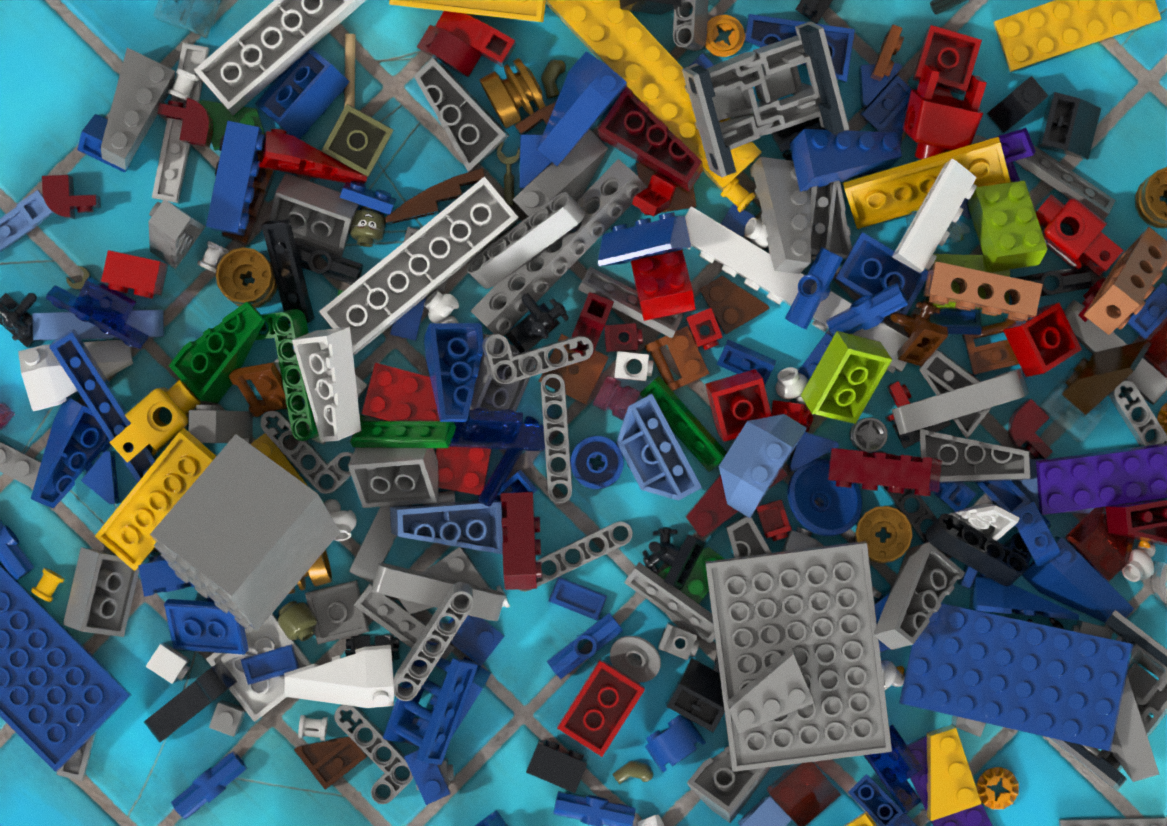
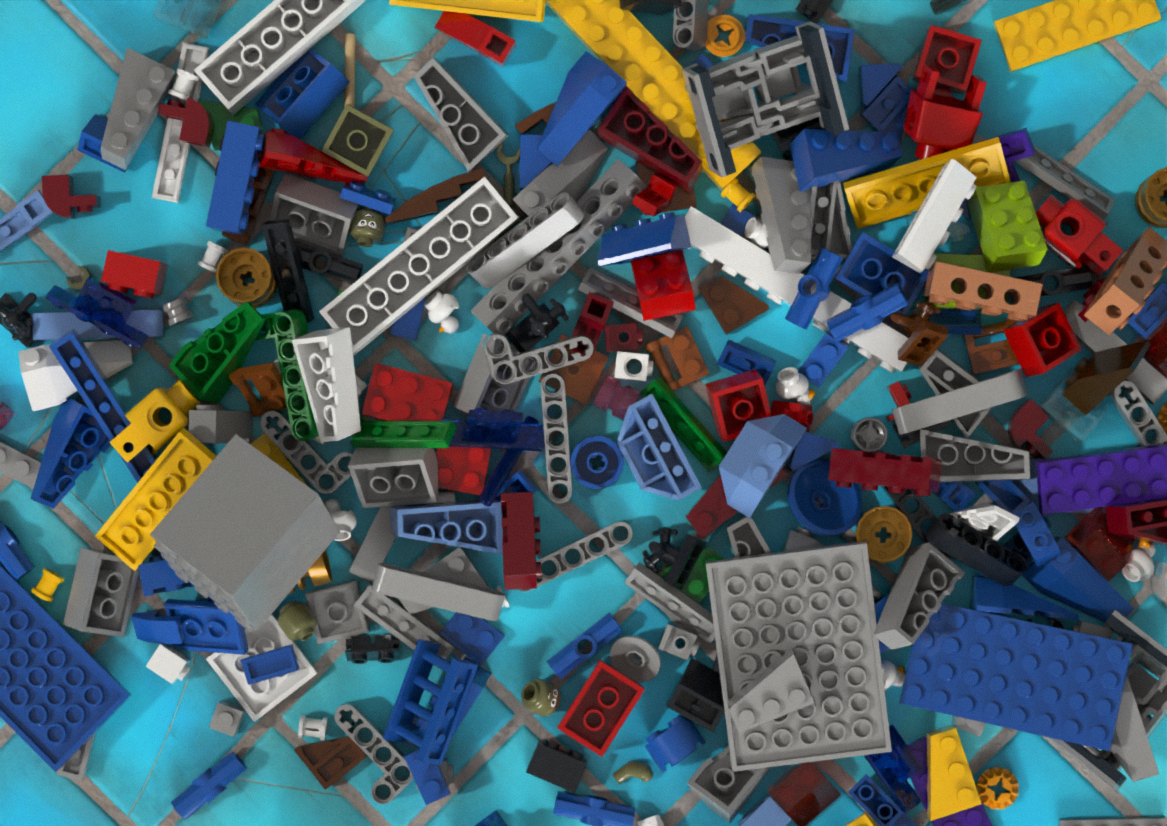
blue slope [81,451,119,504] -> none
black beam [144,661,238,743] -> none
light grey wedge [148,199,206,269] -> none
white wedge [284,645,394,708] -> none
light grey beam [393,582,474,701] -> none
dark red brick [417,25,482,77] -> none
blue wedge [424,323,484,422] -> none
pearl gold wheel [479,58,545,128] -> none
olive arm [541,59,566,99] -> none
blue tile [549,577,607,621] -> none
red brick [686,308,723,350] -> none
red bracket [756,499,792,541] -> none
lime brick [801,331,892,424] -> none
dark orange plate [870,24,904,81] -> none
blue tile [957,565,978,588] -> none
black slope [986,76,1048,134] -> none
black slope [1037,92,1101,160] -> none
none -> blue slope [131,612,185,644]
none -> light grey wheel [162,297,194,327]
none -> olive head [521,678,561,717]

